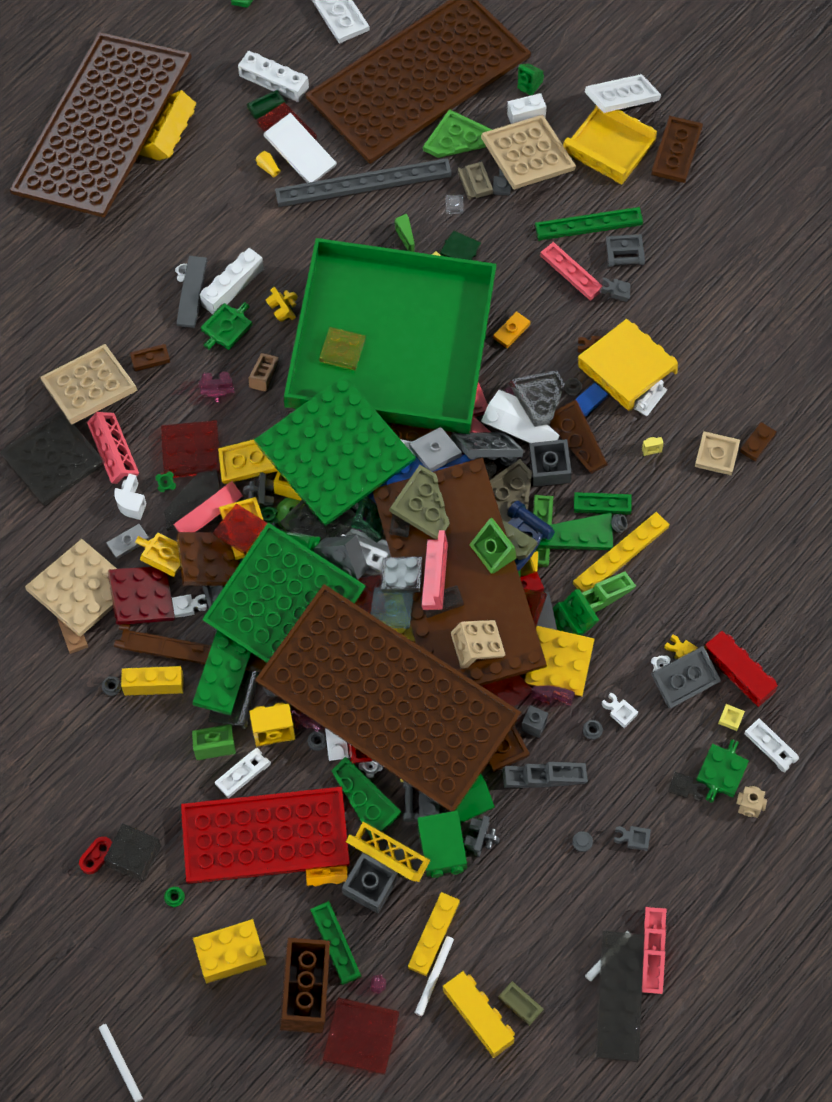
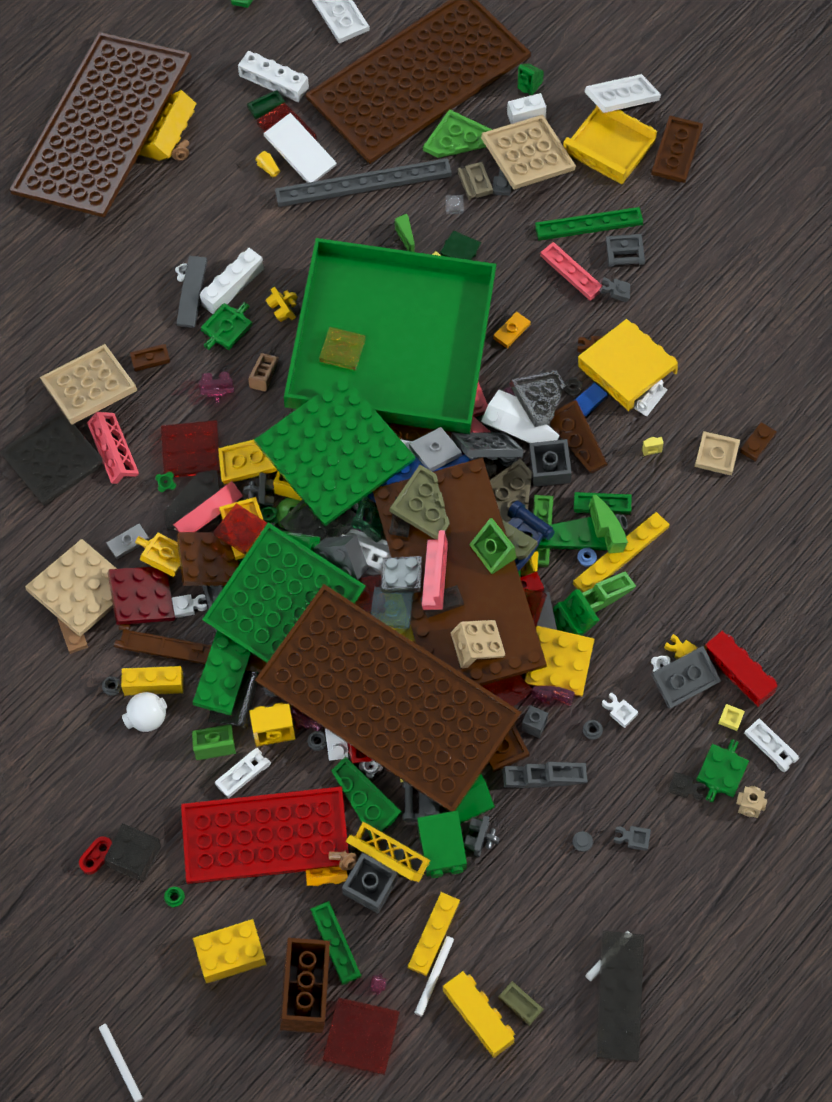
white brick [115,474,147,520] -> none
coral slope [641,907,667,994] -> none
none -> white brick [122,692,167,732]
none -> medium nougat plate [172,140,189,161]
none -> medium nougat plate [329,851,358,870]
none -> medium blue plate [577,548,597,567]
none -> bright green slope [588,495,628,553]

